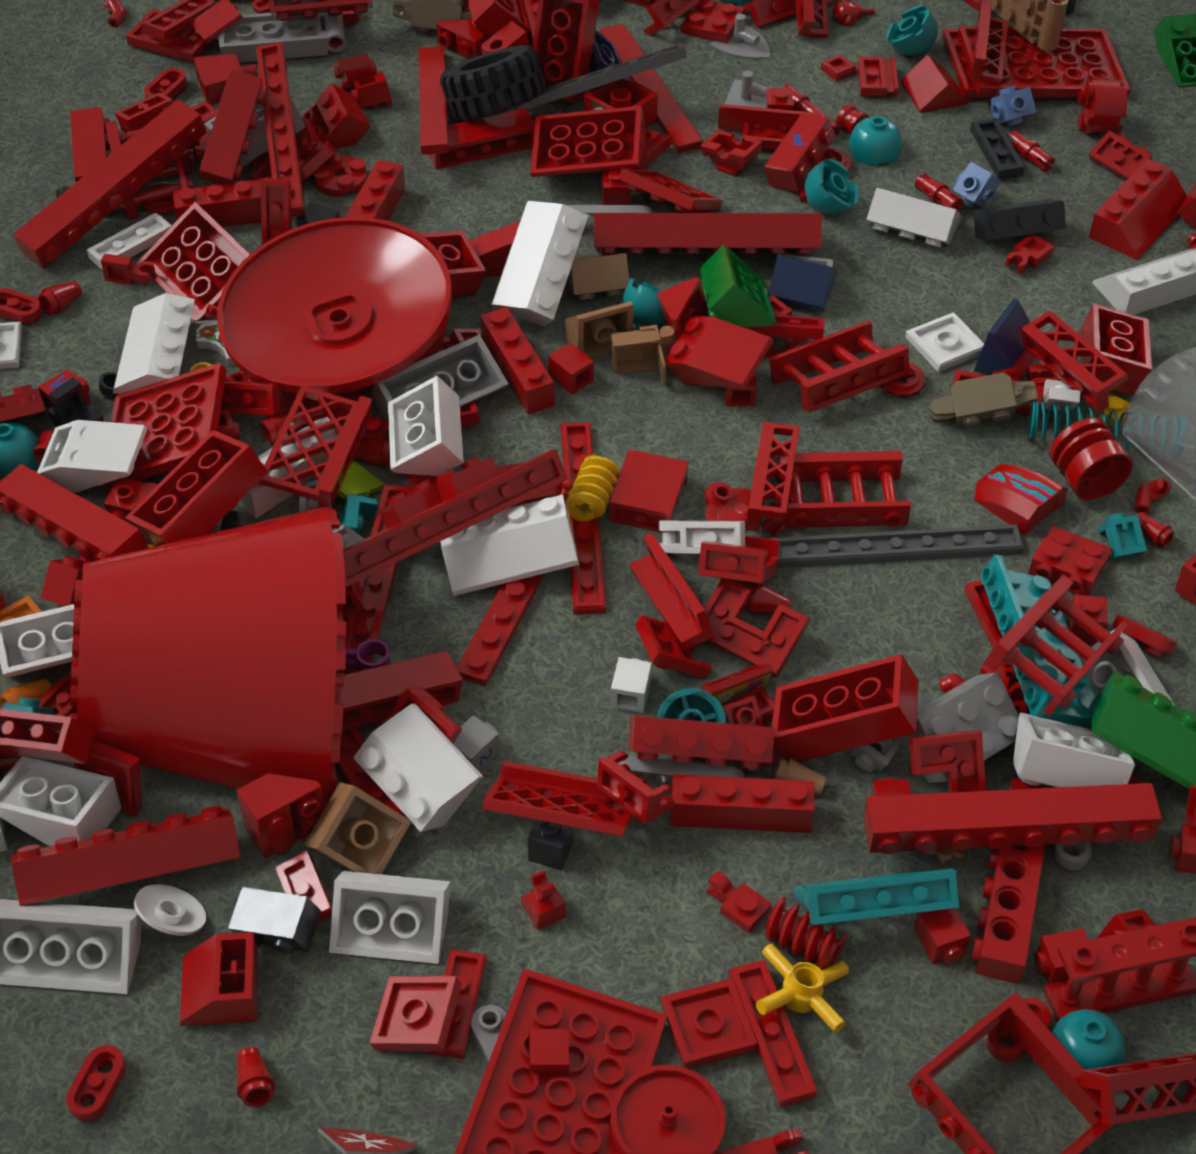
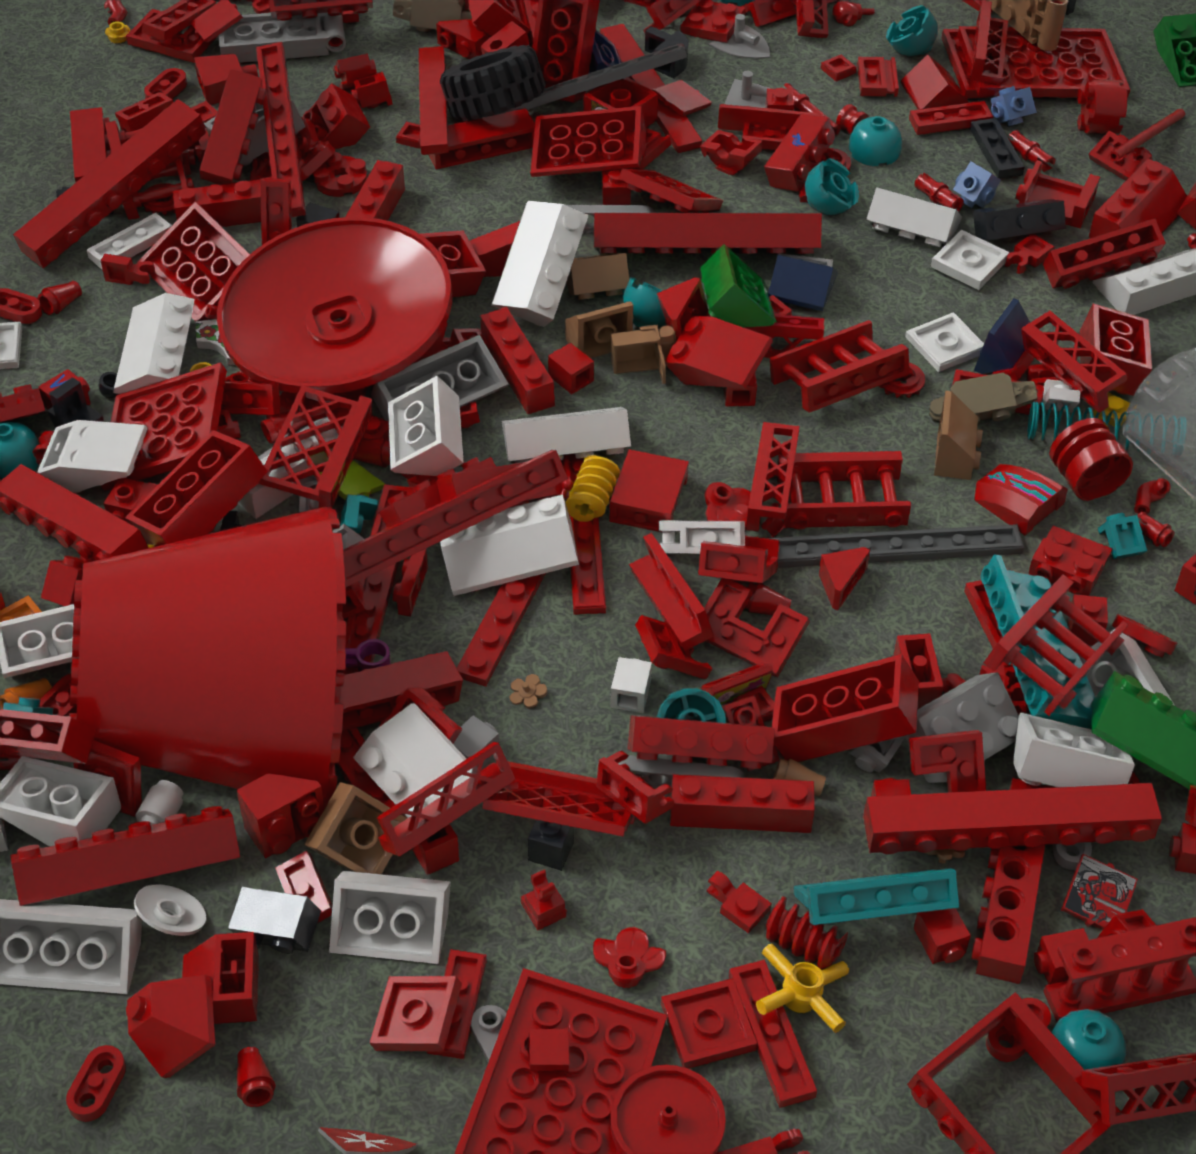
none -> yellow plate [105,22,130,43]
none -> red slope [126,975,216,1078]
none -> white brick [136,780,183,825]
none -> red fence [376,742,516,857]
none -> red plate [393,549,428,617]
none -> red tile [396,121,421,149]
none -> red brick [412,824,459,875]
none -> white slope [502,407,631,464]
none -> medium nougat plant [509,674,547,709]
none -> red plate [593,927,666,988]
none -> black brick [645,26,688,79]
none -> piece [652,80,712,116]
none -> red slope [819,547,870,610]
none -> red brick [893,633,943,710]
none -> red plate [909,101,993,135]
none -> white plate [931,230,1009,290]
none -> medium nougat slope [934,391,983,480]
none -> red panel [1015,160,1100,229]
none -> red brick [1043,218,1166,289]
none -> piece [1061,854,1138,930]
none -> red piece [1108,109,1185,162]

